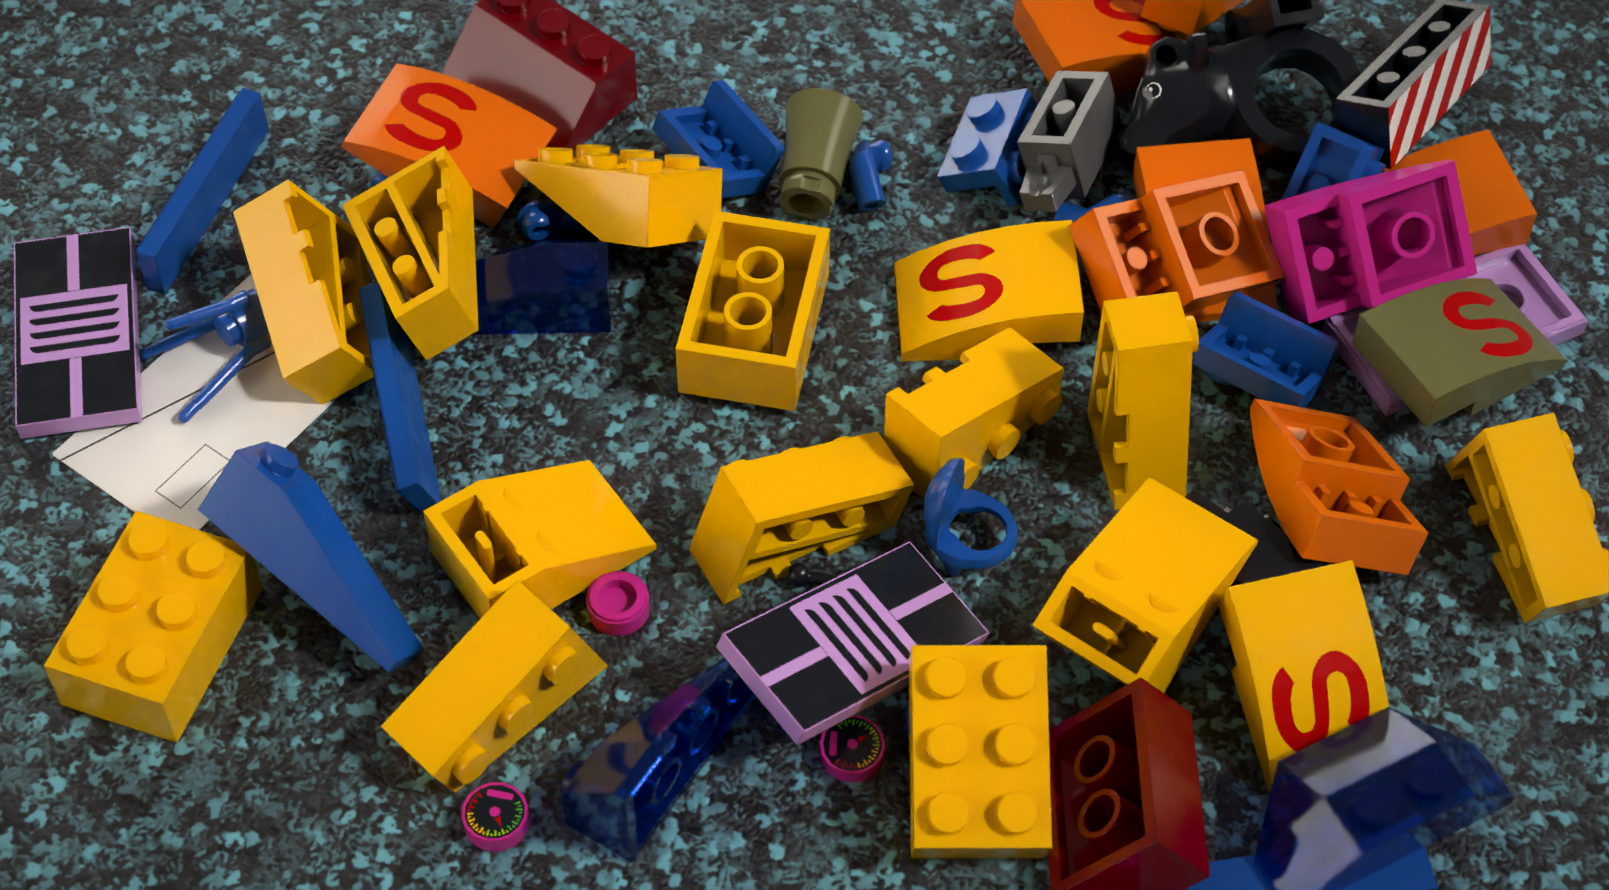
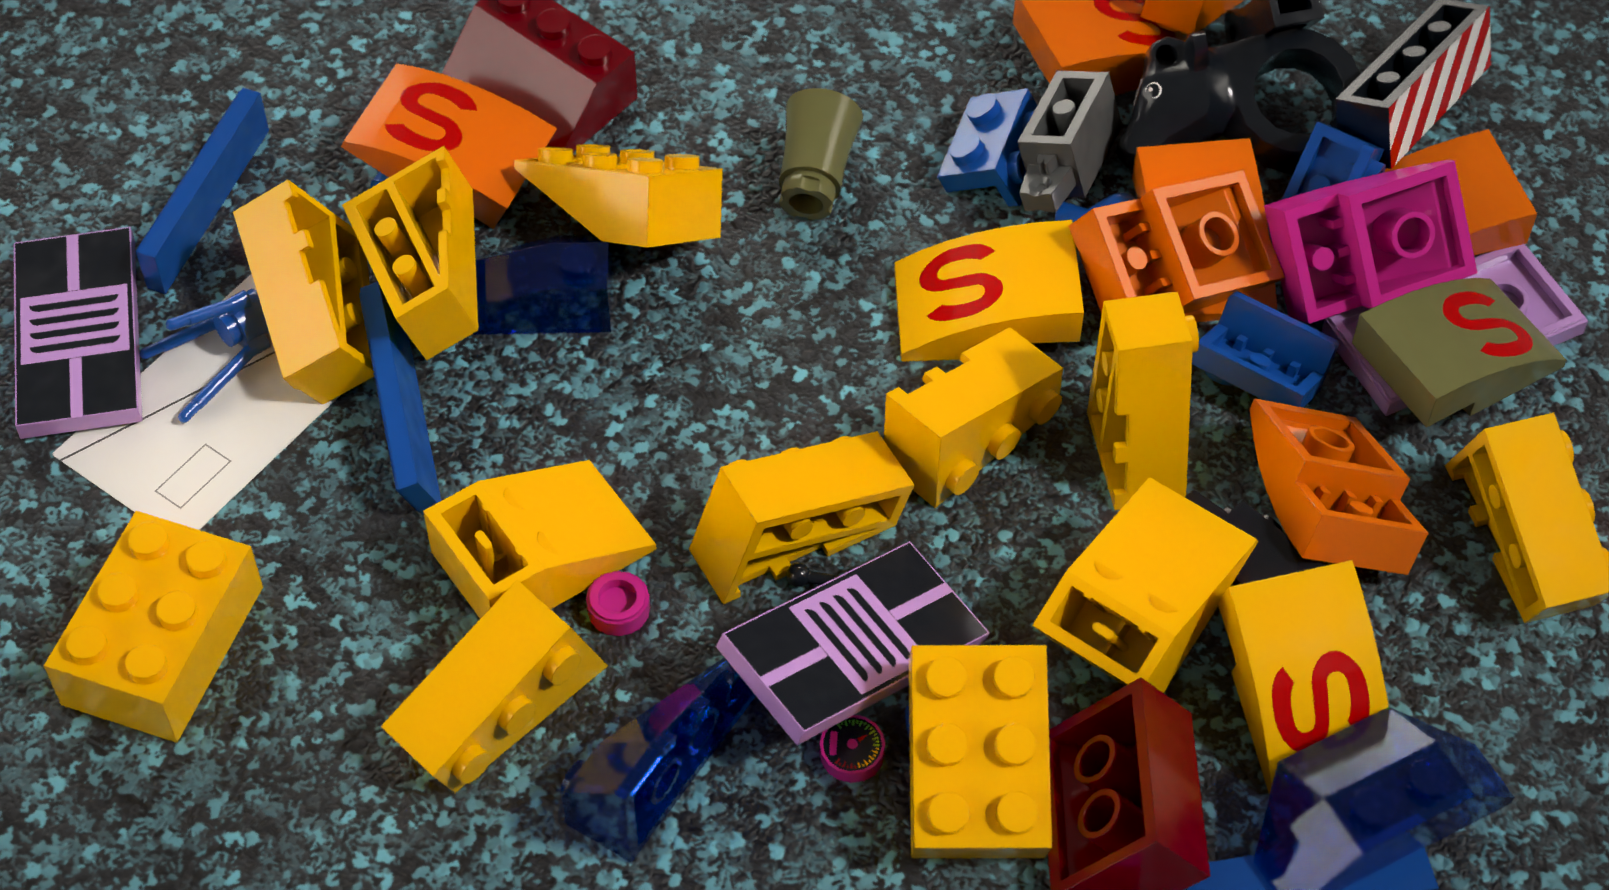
blue wedge [197,441,424,672] -> none
tile [461,782,530,852] -> none
blue arm [517,200,586,241] -> none
blue bracket [652,80,784,198] -> none
yellow brick [676,211,830,411] -> none
blue arm [848,140,892,212] -> none
blue piece [924,458,1018,577] -> none

